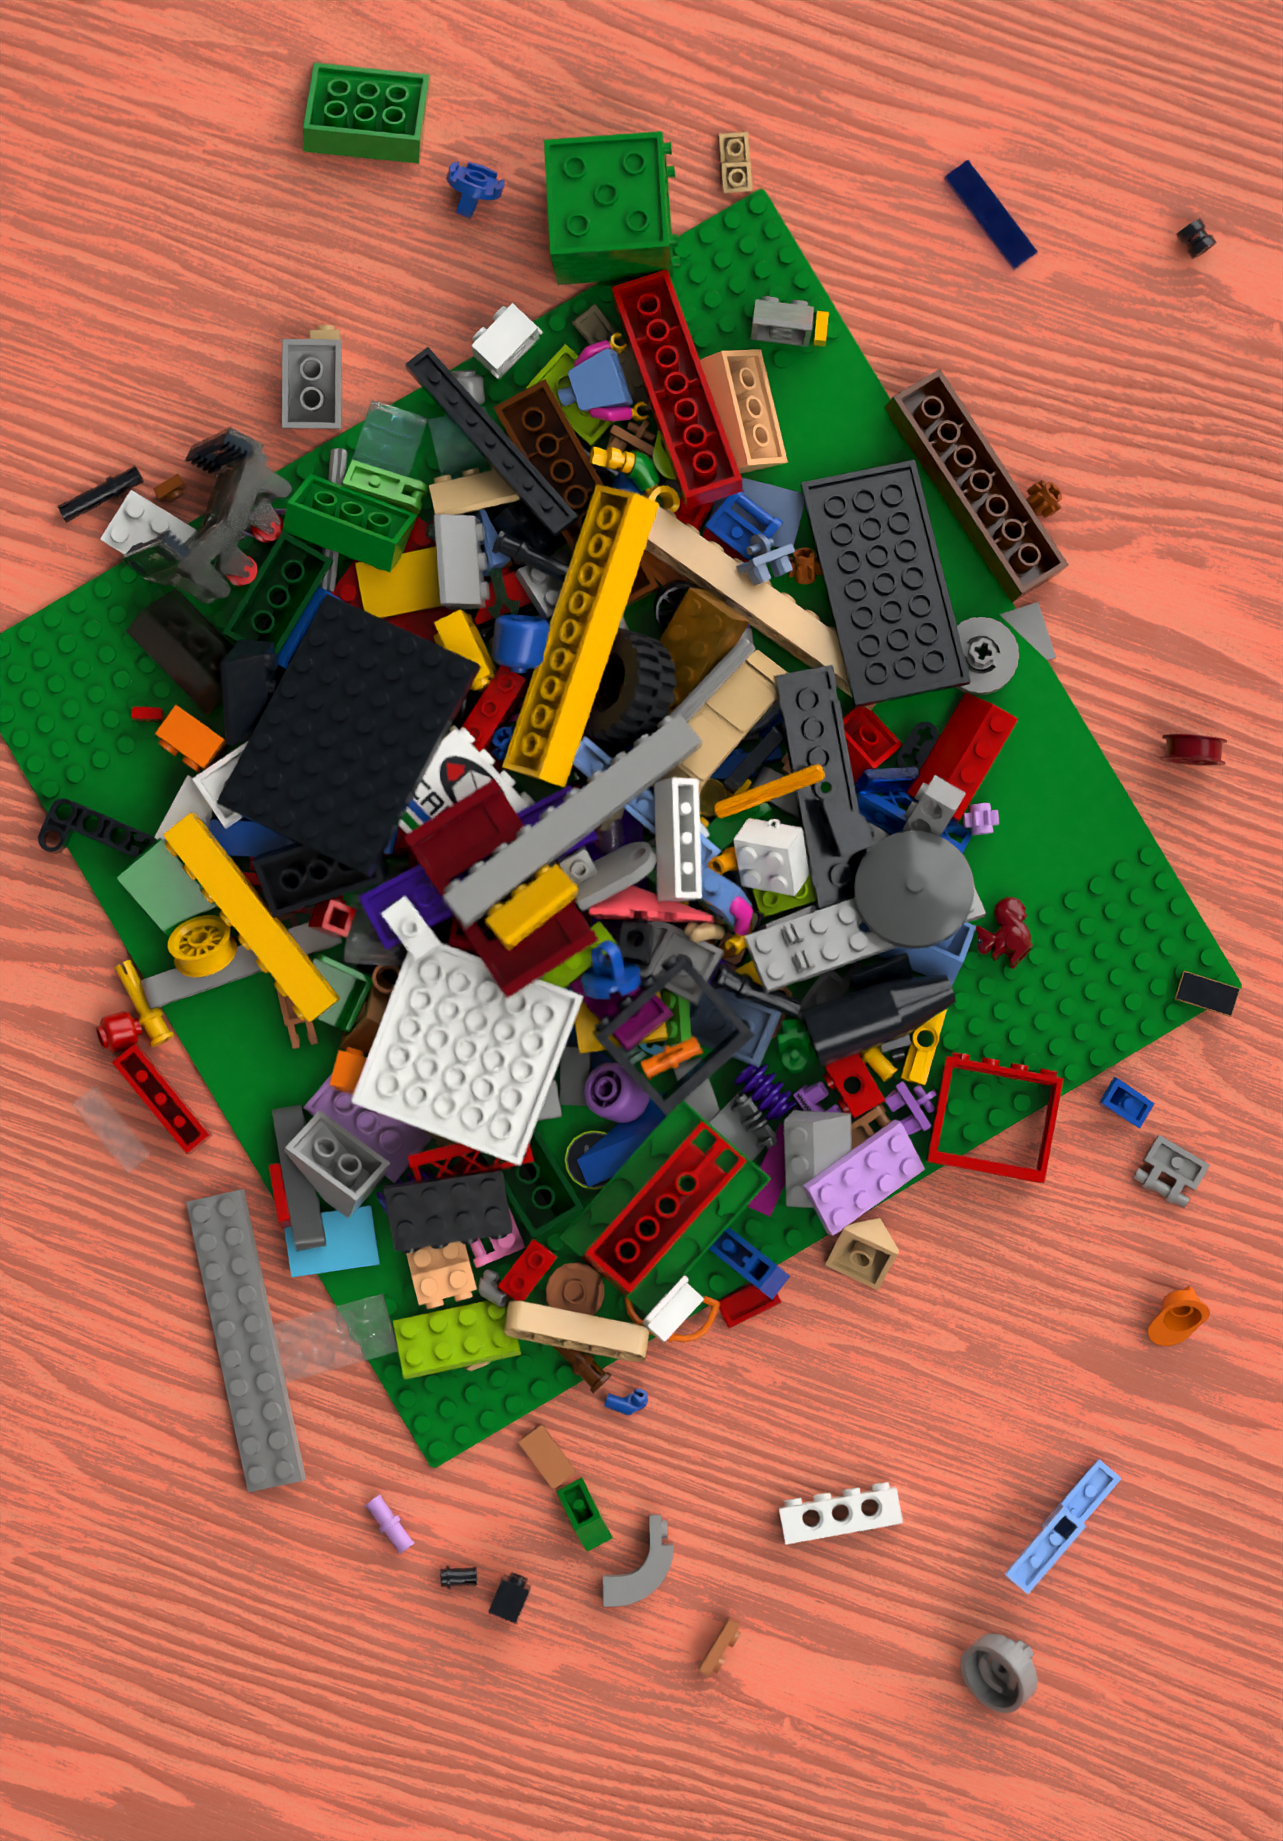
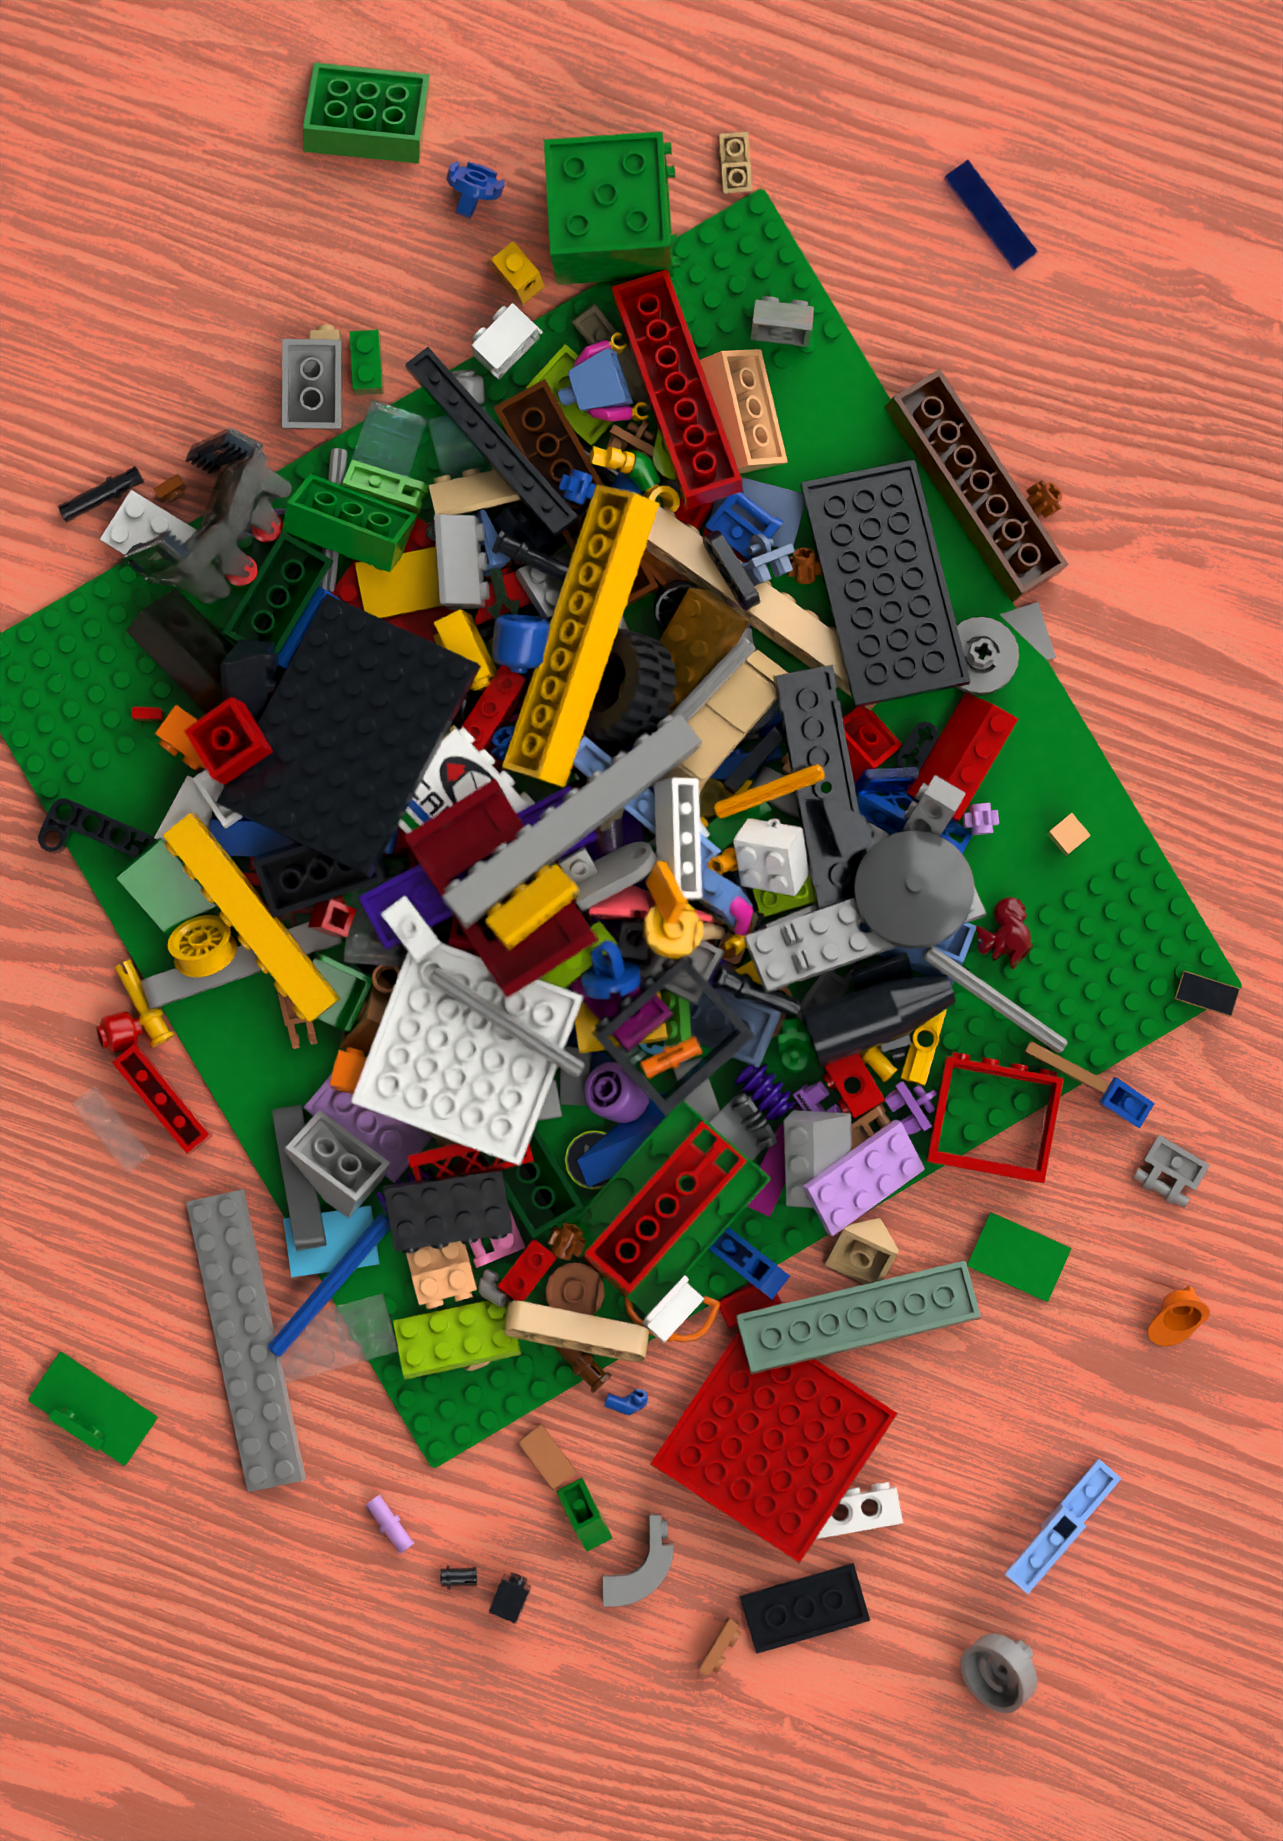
red tile [269,1163,292,1229] -> none
yellow tile [813,311,829,346] -> none
dark red wheel [1160,734,1227,766] -> none
black wheel [1176,218,1217,259] -> none
none -> green bracket [28,1352,158,1466]
none -> red brick [183,697,273,785]
none -> blue axle [268,1213,391,1357]
none -> green brick [349,330,384,396]
none -> light grey axle [429,968,585,1077]
none -> yellow torso [487,241,545,305]
none -> dark orange gear [548,1223,586,1260]
none -> blue gear [559,469,596,505]
none -> yellow tile [643,904,703,959]
none -> light orange tile [646,861,687,924]
none -> red plate [650,1330,898,1564]
none -> black beam [703,530,760,611]
none -> sand green plate [736,1260,981,1374]
none -> black tile [740,1563,870,1654]
none -> light grey axle [922,946,1067,1053]
none -> green tile [967,1212,1072,1302]
none -> medium nougat tile [1023,1042,1109,1094]
none -> light nougat piece [1047,813,1091,856]

